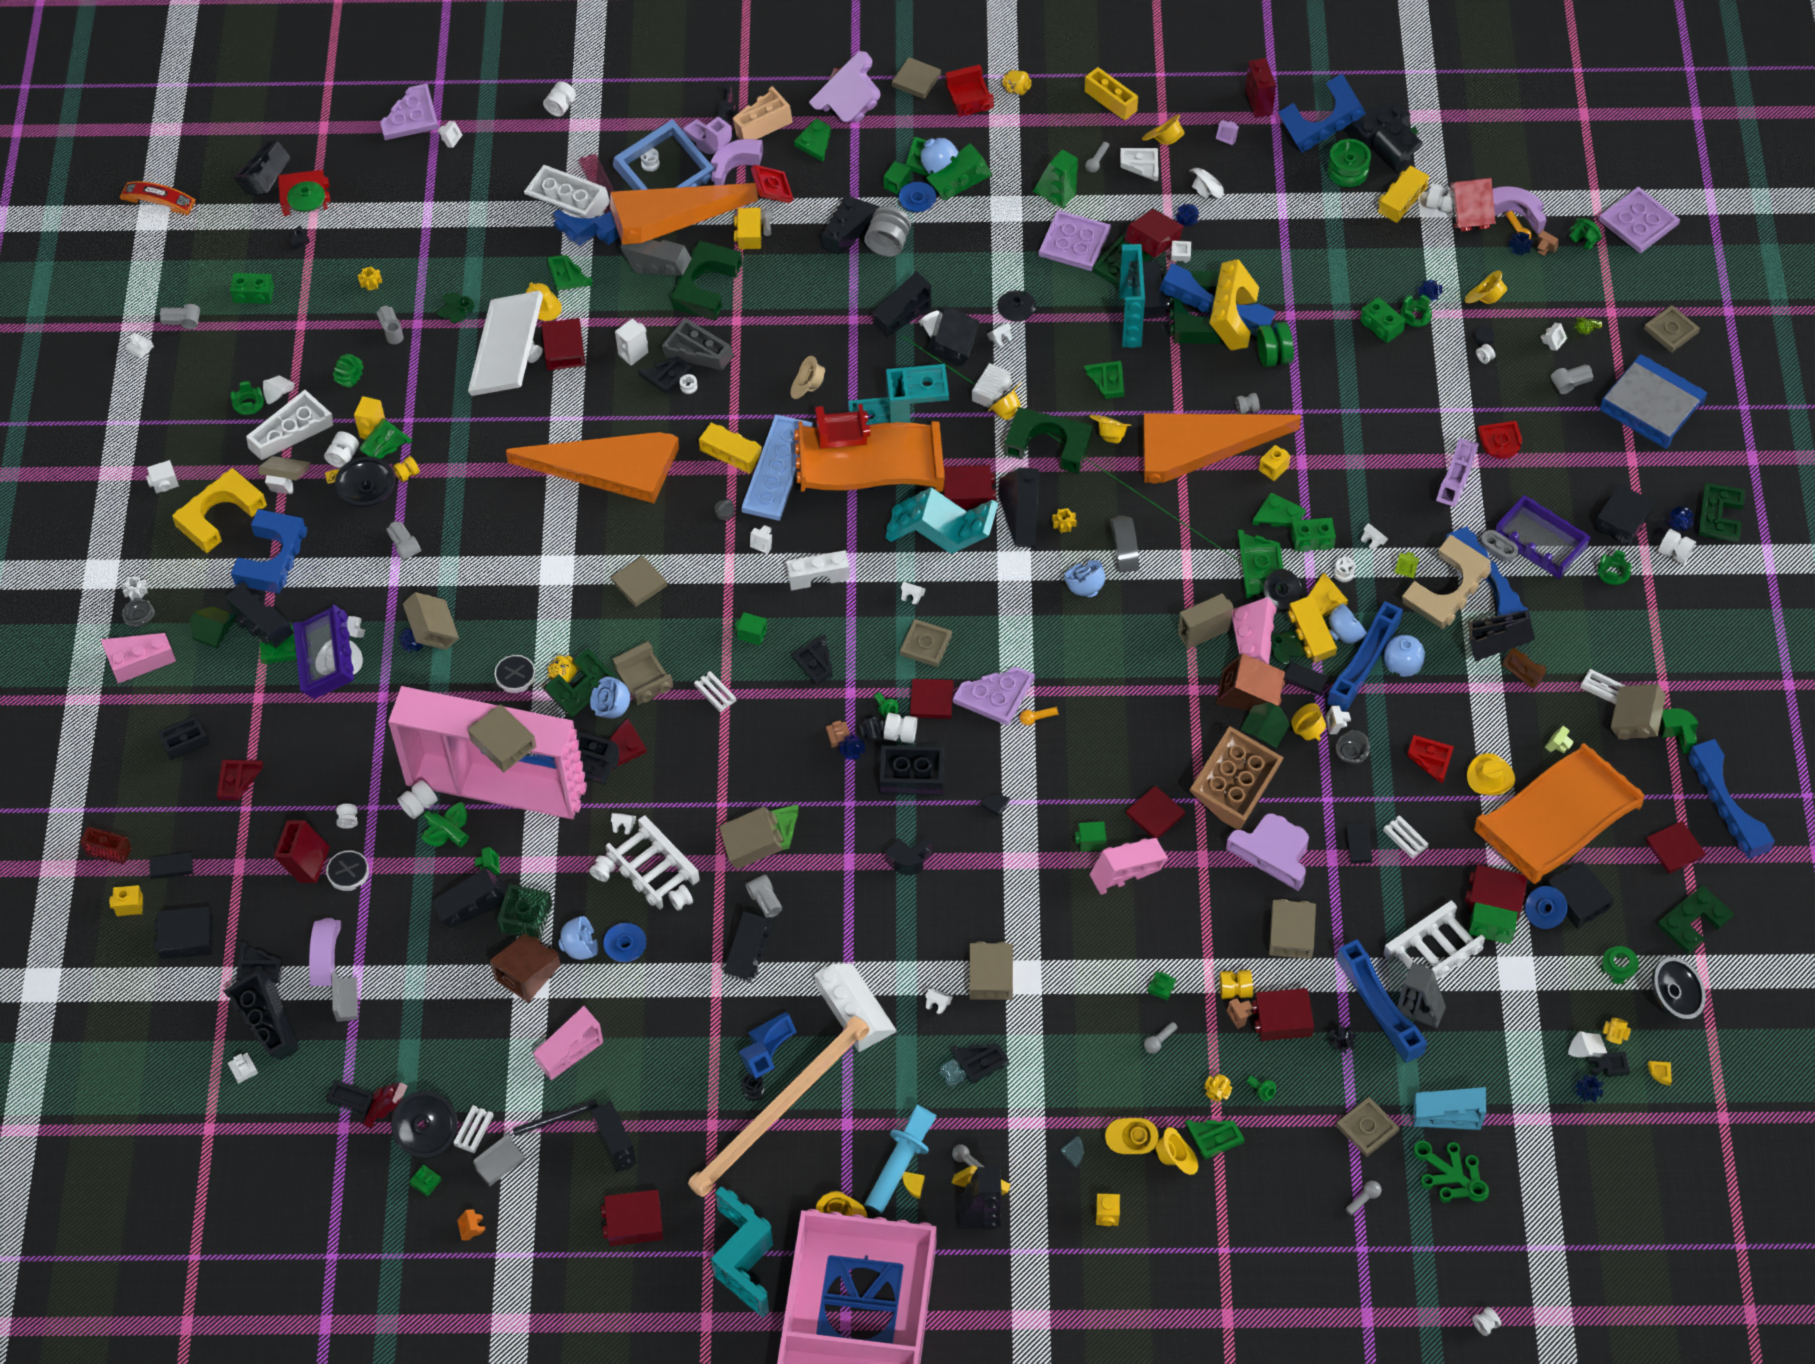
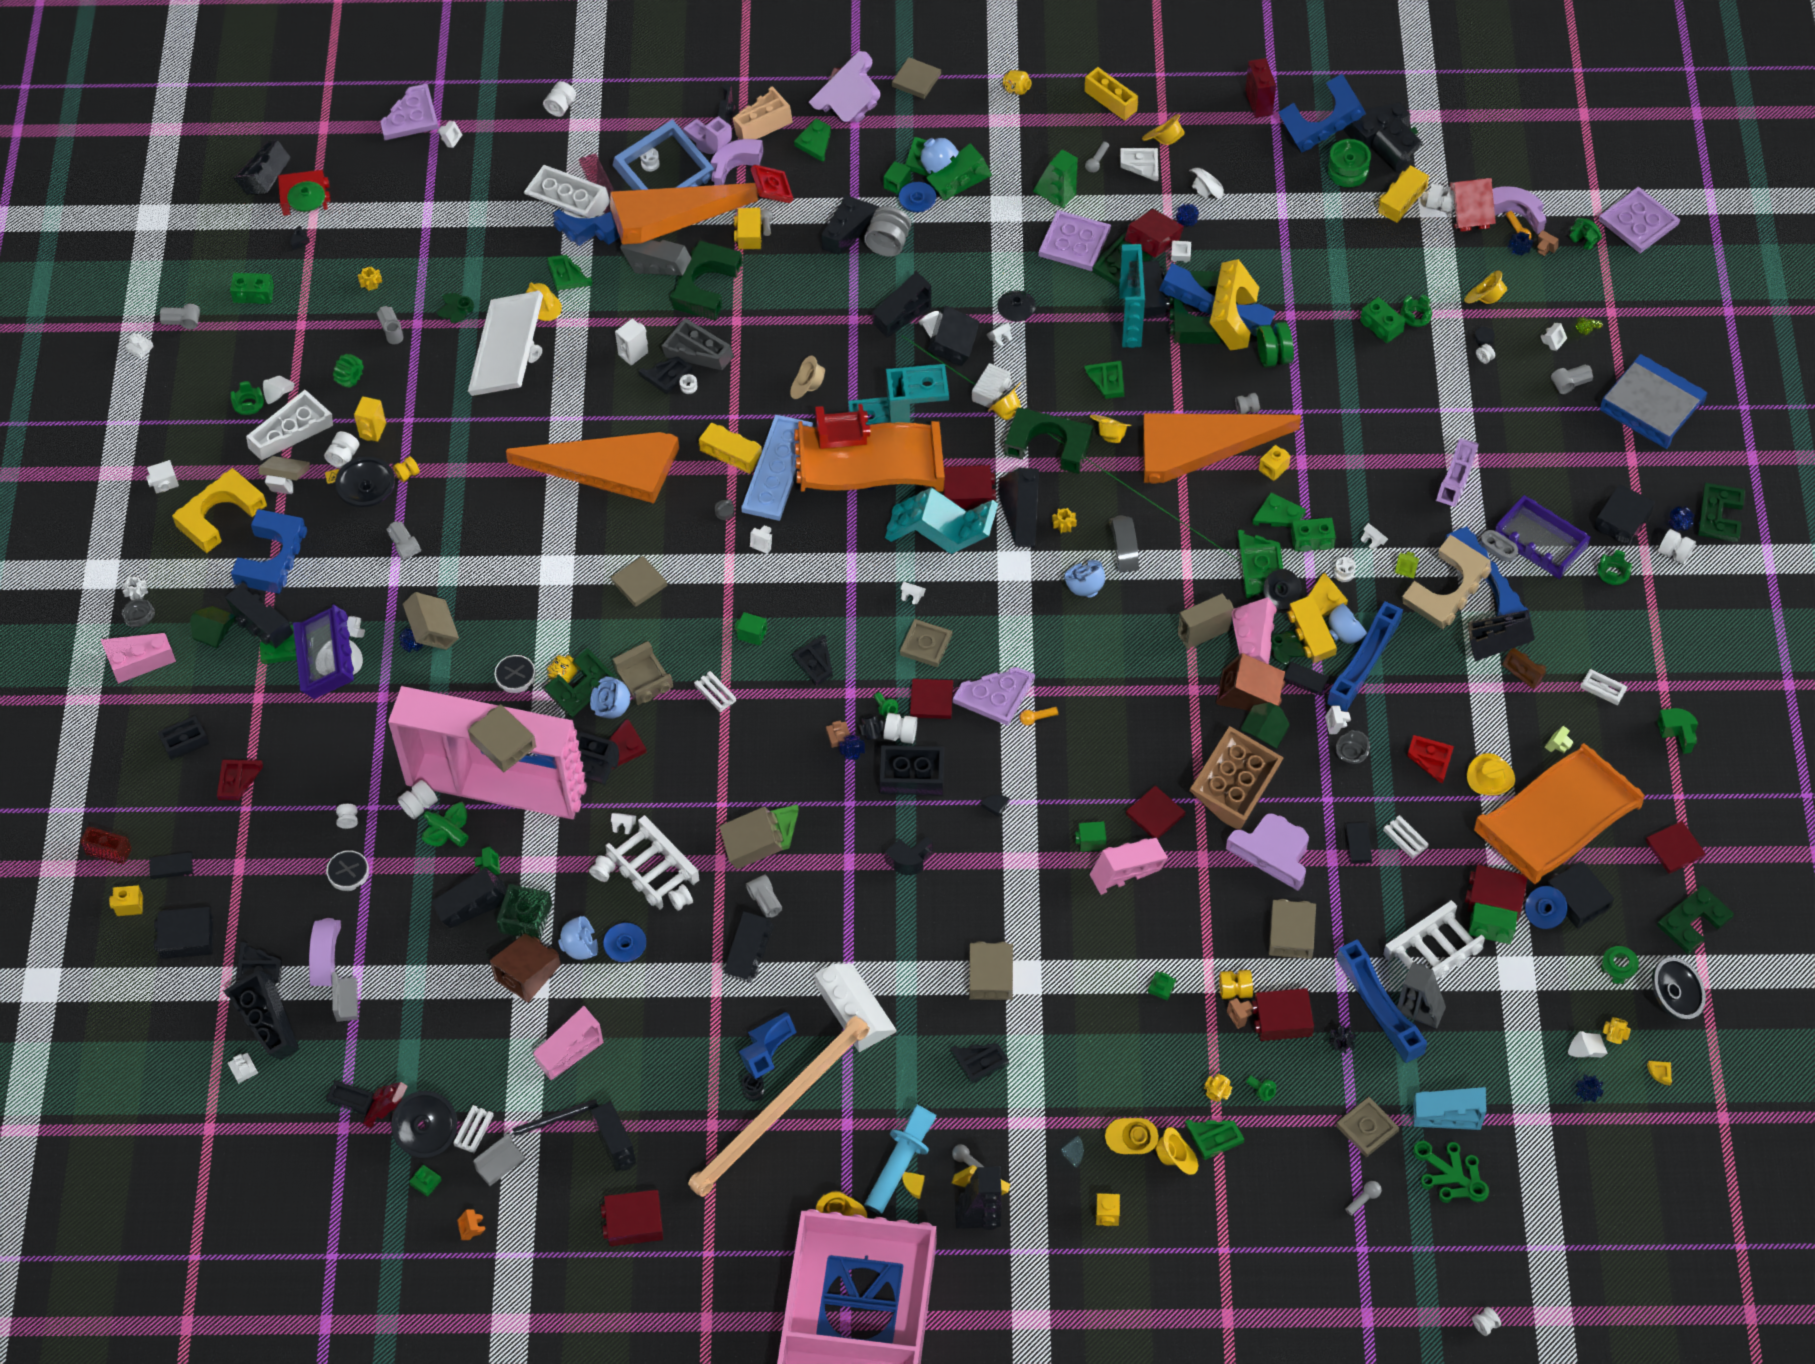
slope [120,181,196,216] -> none
dark red brick [274,820,330,883] -> none
green wing [359,418,412,459] -> none
dark red brick [542,318,586,371] -> none
teal bracket [711,1186,773,1318] -> none
white arch [786,550,850,590] -> none
white tile [926,988,953,1014] -> none
clear light blue wheel [939,1060,966,1087] -> none
red panel [945,64,994,117] -> none
light grey bar [1144,1022,1177,1054] -> none
lavender tile [1216,120,1239,145] -> none
yellow piece [1291,703,1326,741] -> none
light blue cylinder [1383,635,1425,677] -> none
clear blue gear [1418,280,1443,301] -> none
red tile [1477,421,1522,459] -> none
black plate [1588,1051,1630,1077] -> none
dark tan brick [1611,683,1666,740] -> none
dark tan tile [1644,305,1700,353] -> none
blue arch [1689,739,1775,859] -> none

